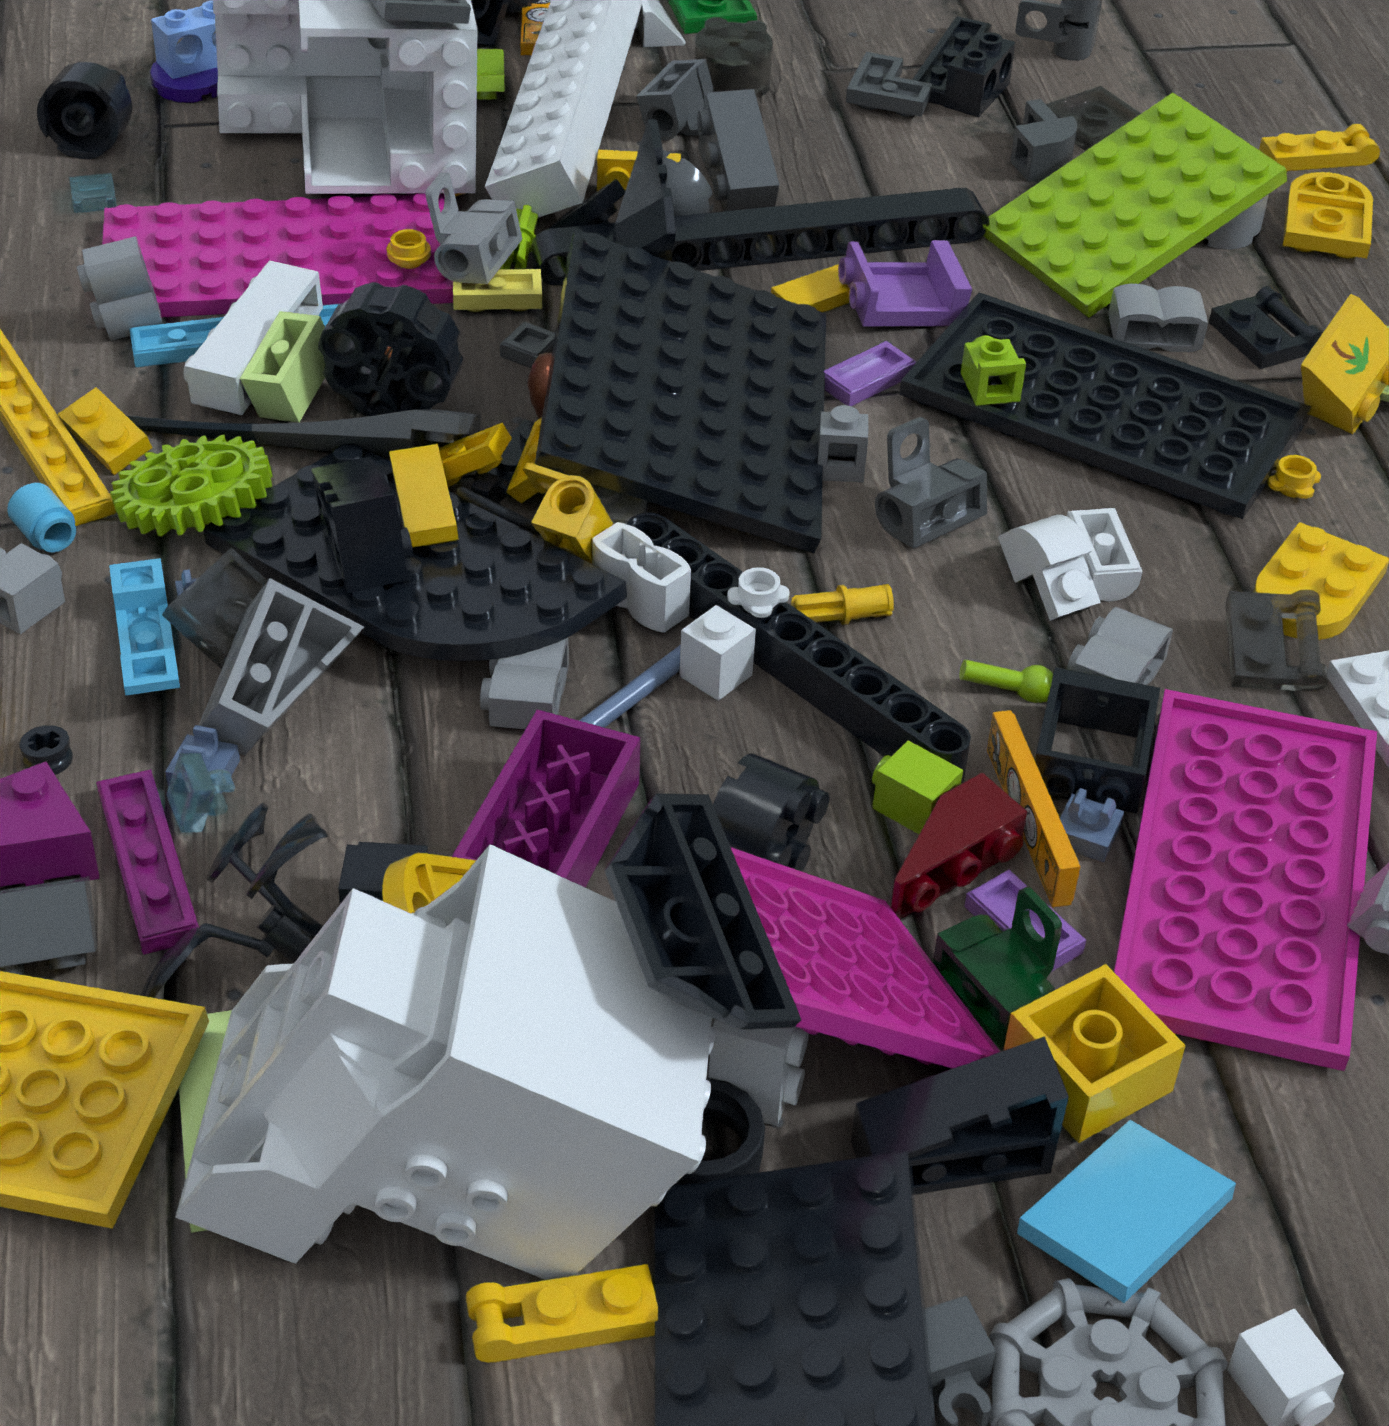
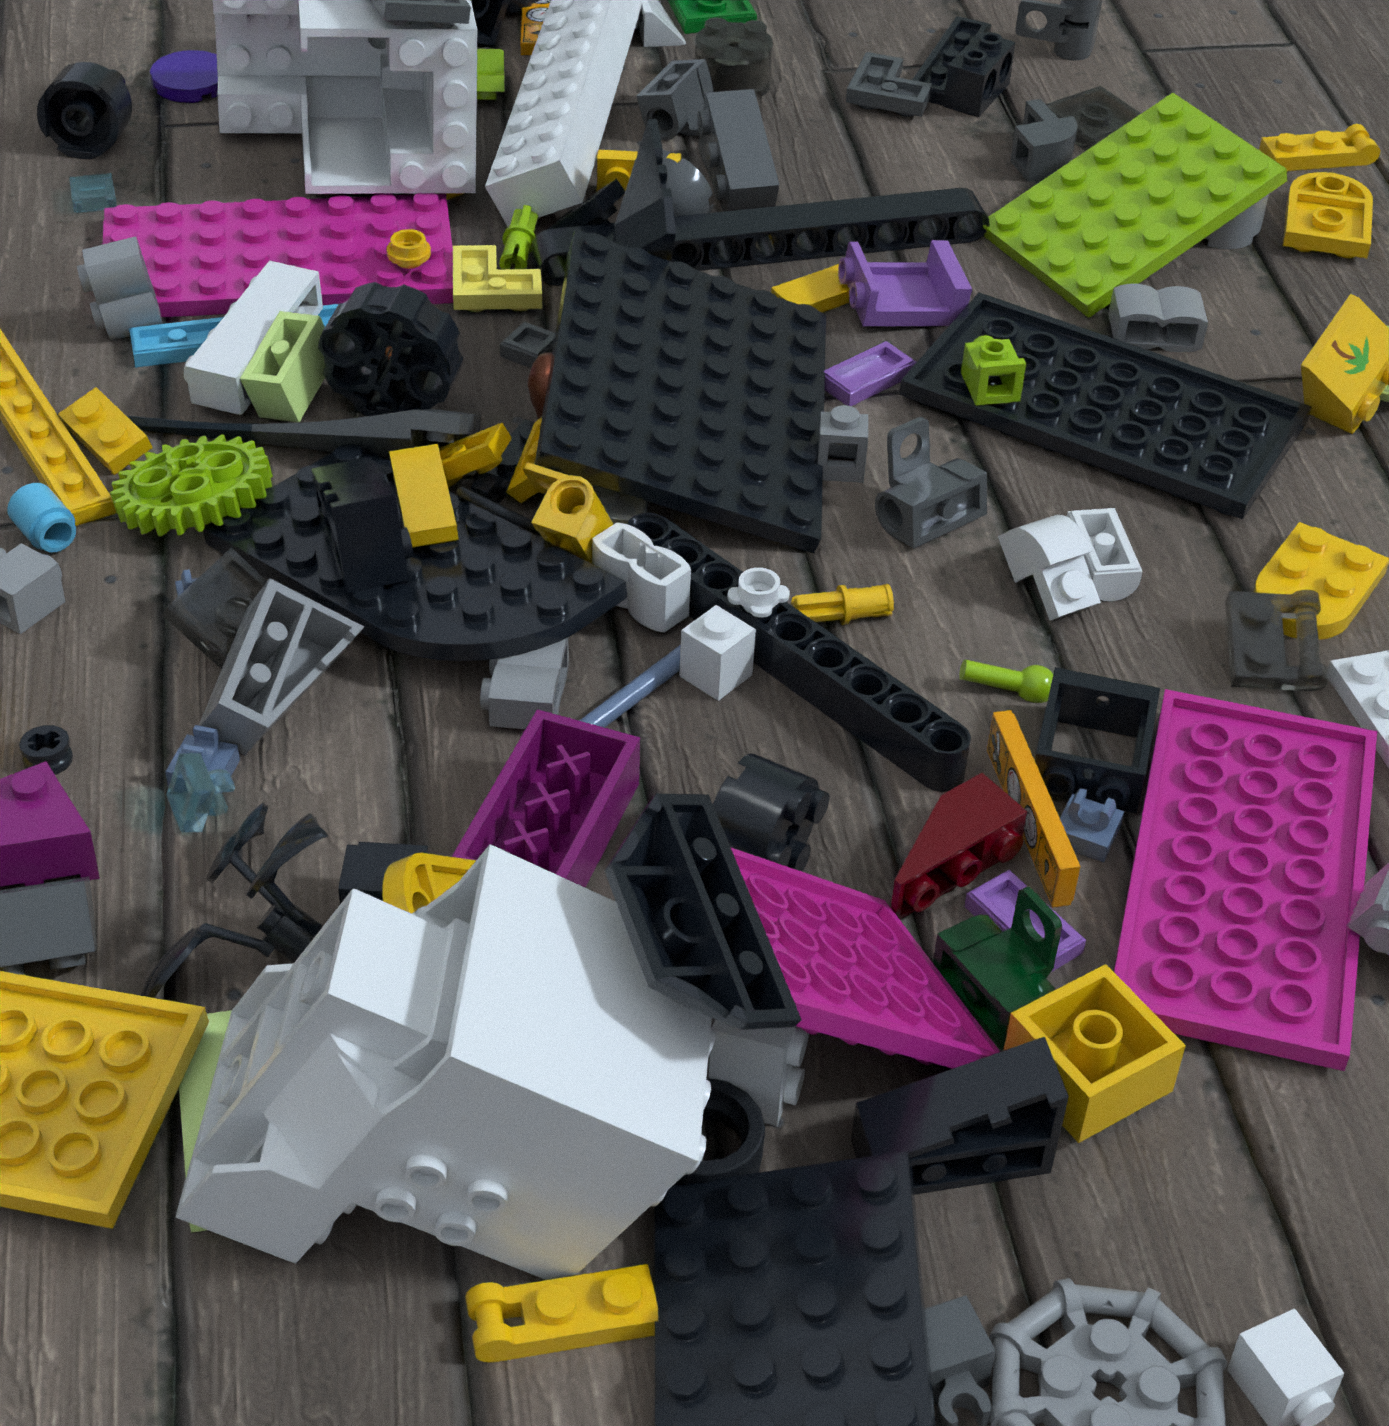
magenta tile [96,769,199,955] -> none
medium azure slope [109,558,180,696] -> none
light blue brick [151,0,217,79] -> none
light grey piece [426,172,522,284] -> none
lime brick [872,740,963,834] -> none
medium azure tile [1017,1120,1236,1303] -> none
light grey brick [1067,607,1173,701] -> none
black plate [1209,286,1324,370] -> none
yellow plate [1267,455,1321,499] -> none

